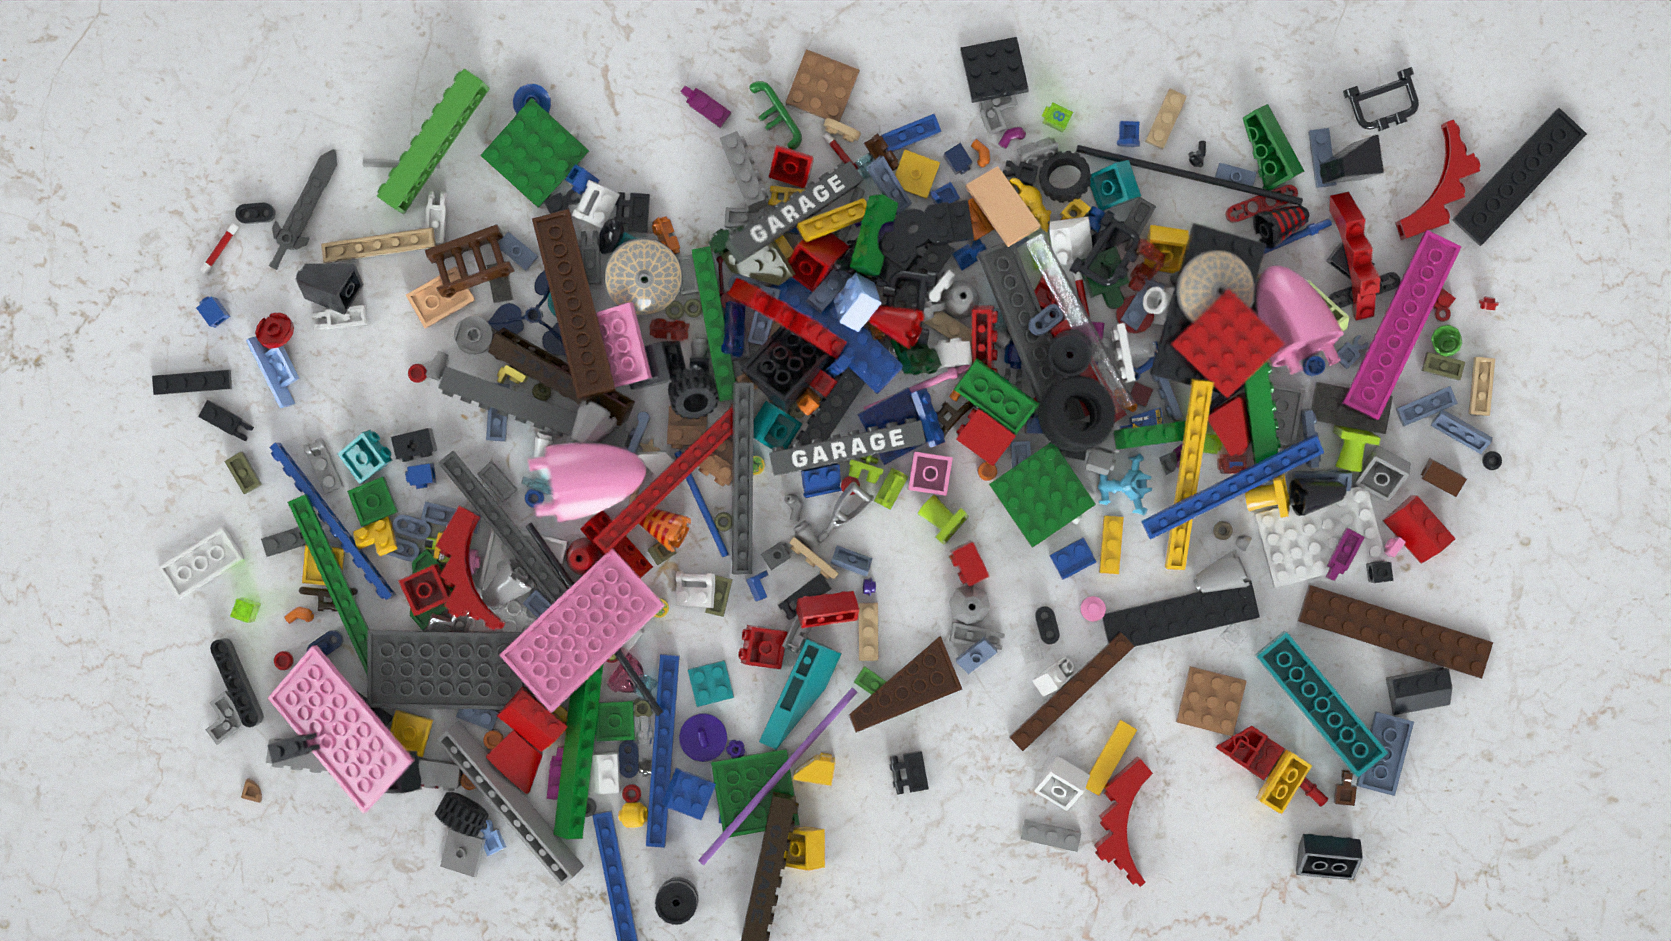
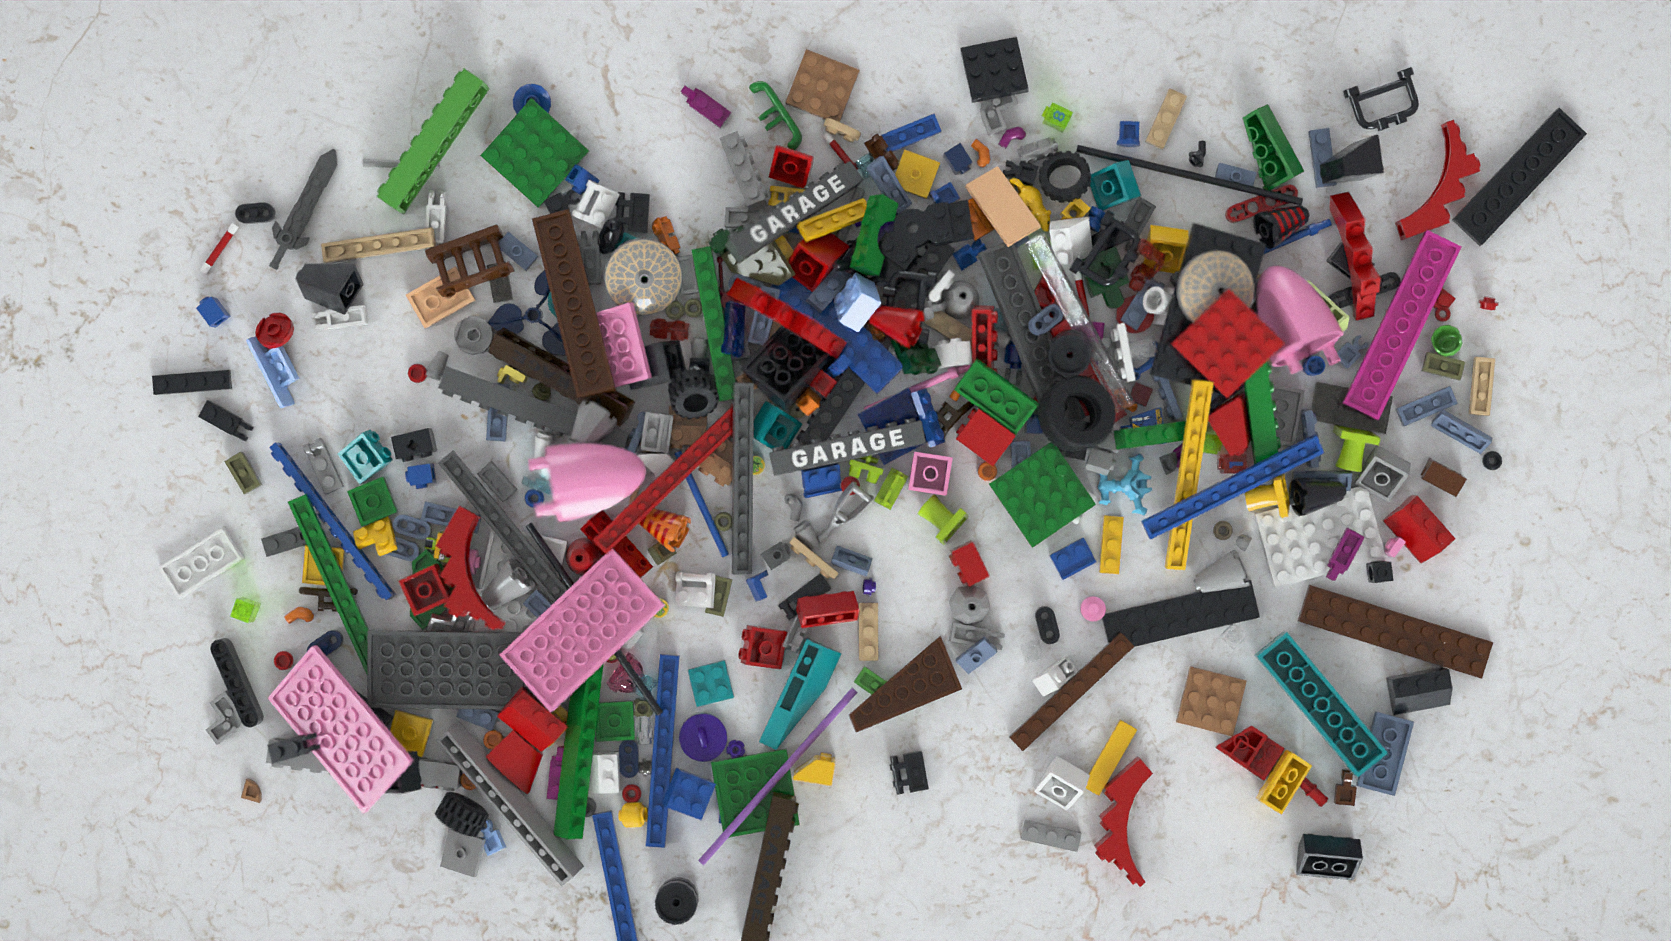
yellow slope [784,827,825,871] -> none
none -> light grey plate [640,411,674,454]

